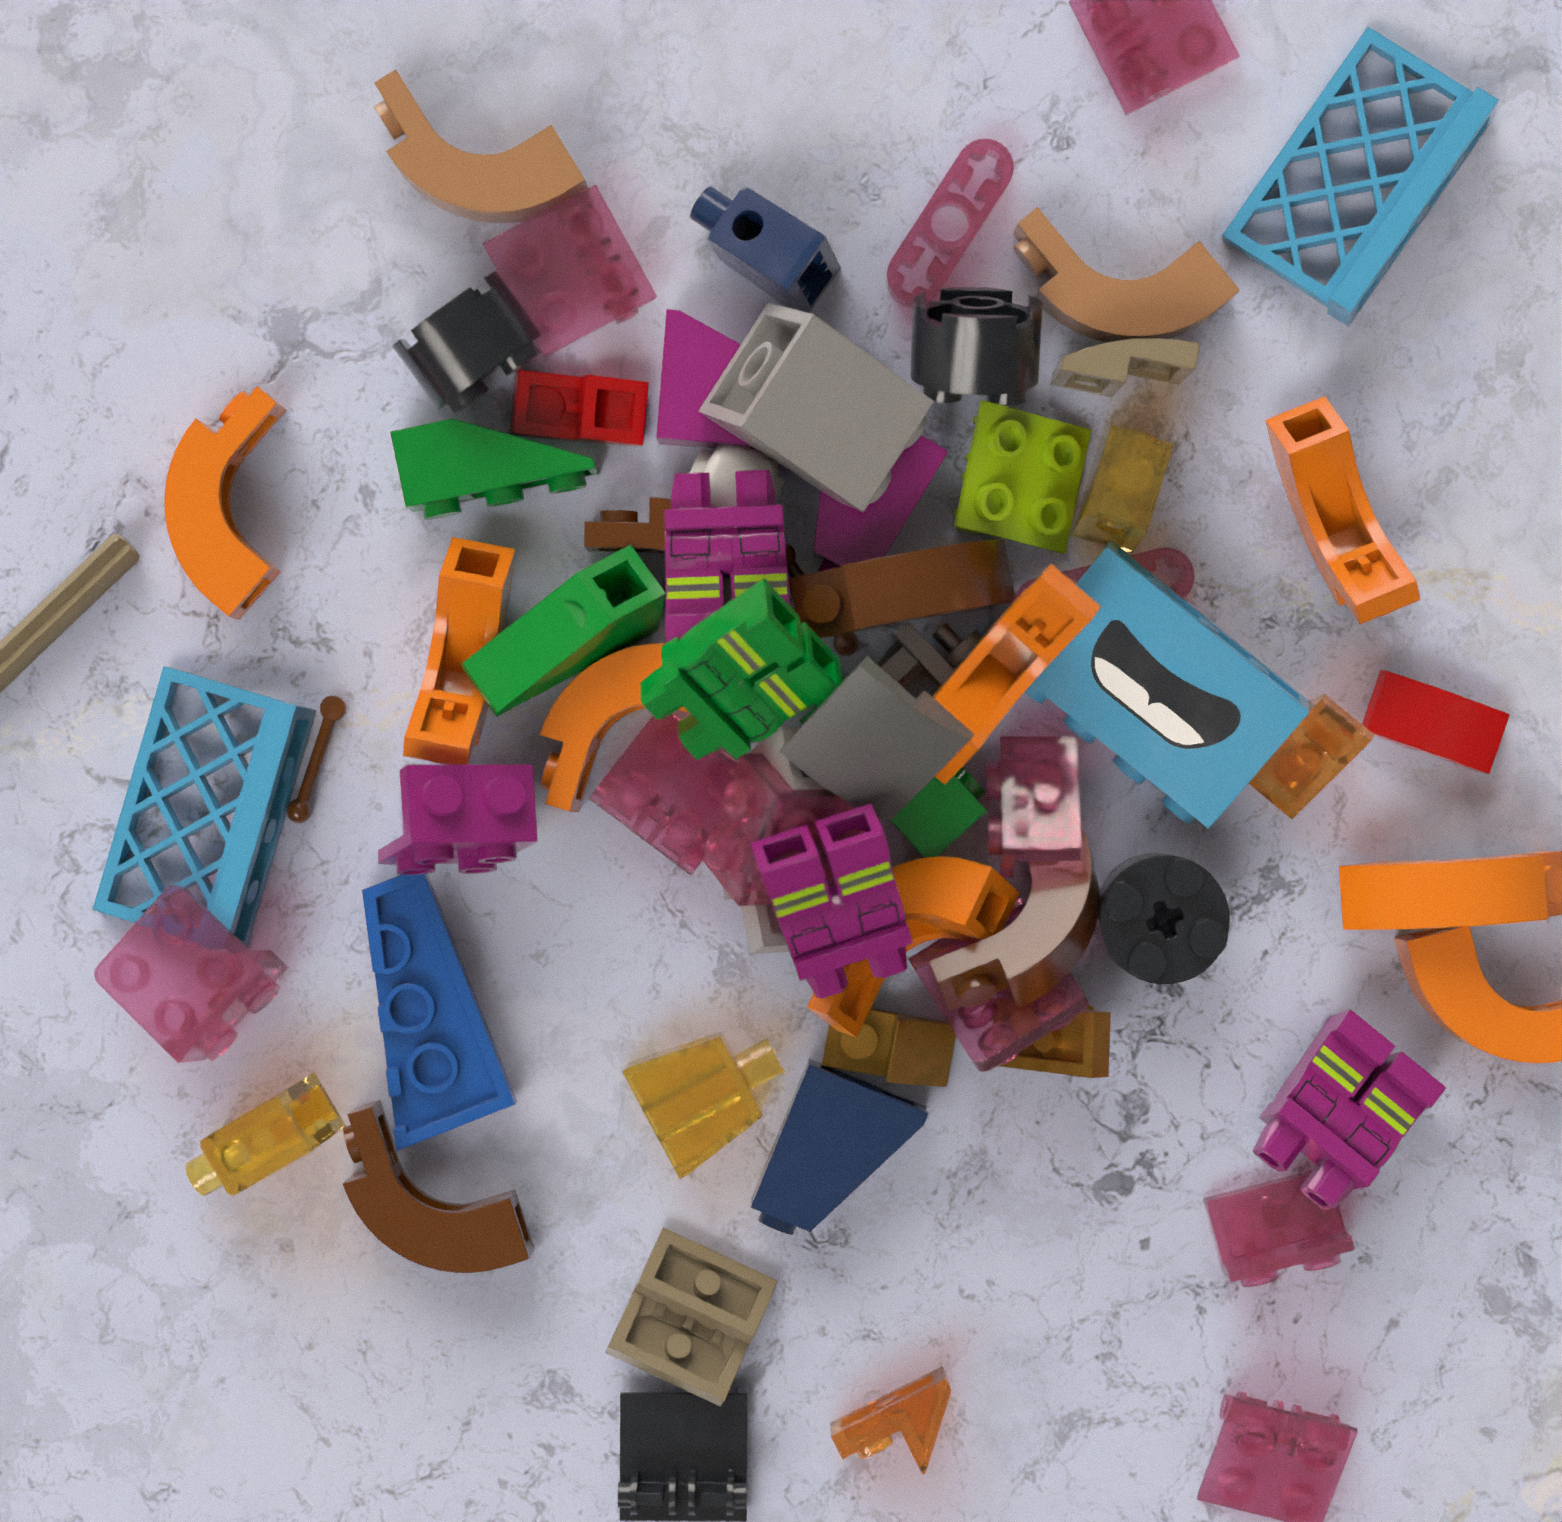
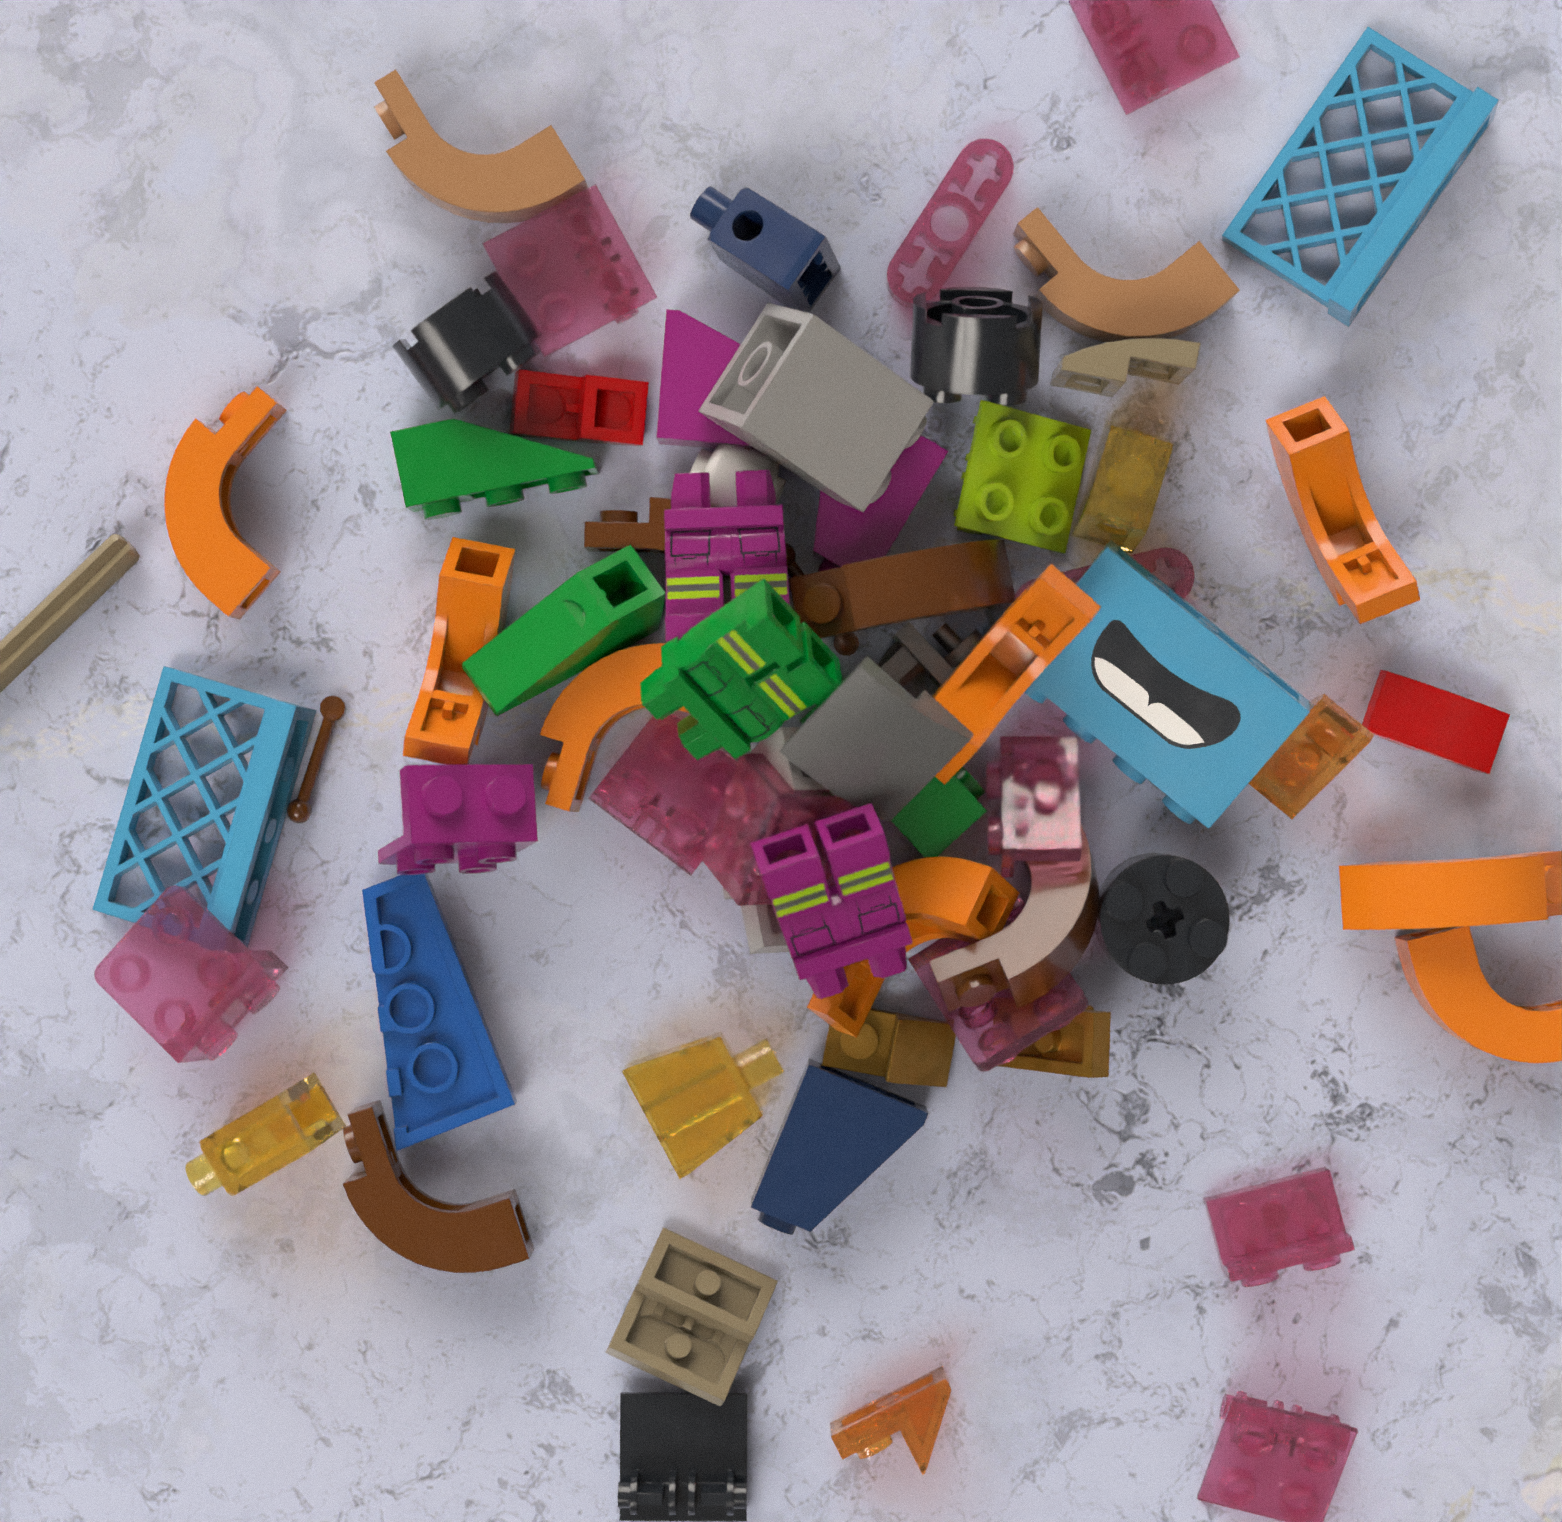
magenta hips [1253,1009,1446,1210] -> none

